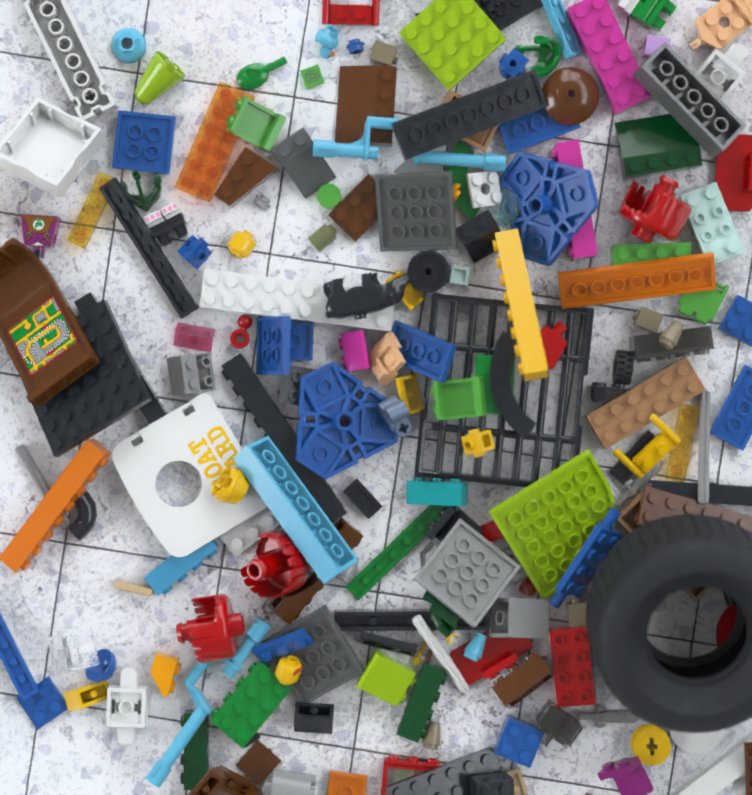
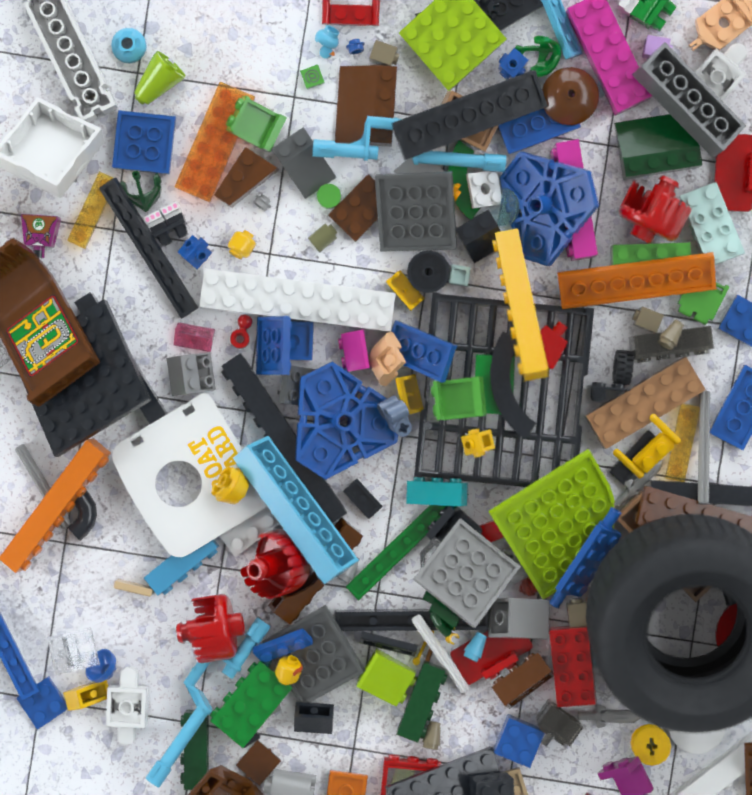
light orange slope [150,652,181,697] -> none
green piece [237,56,288,90] -> none
black animal [323,272,412,320] -> none

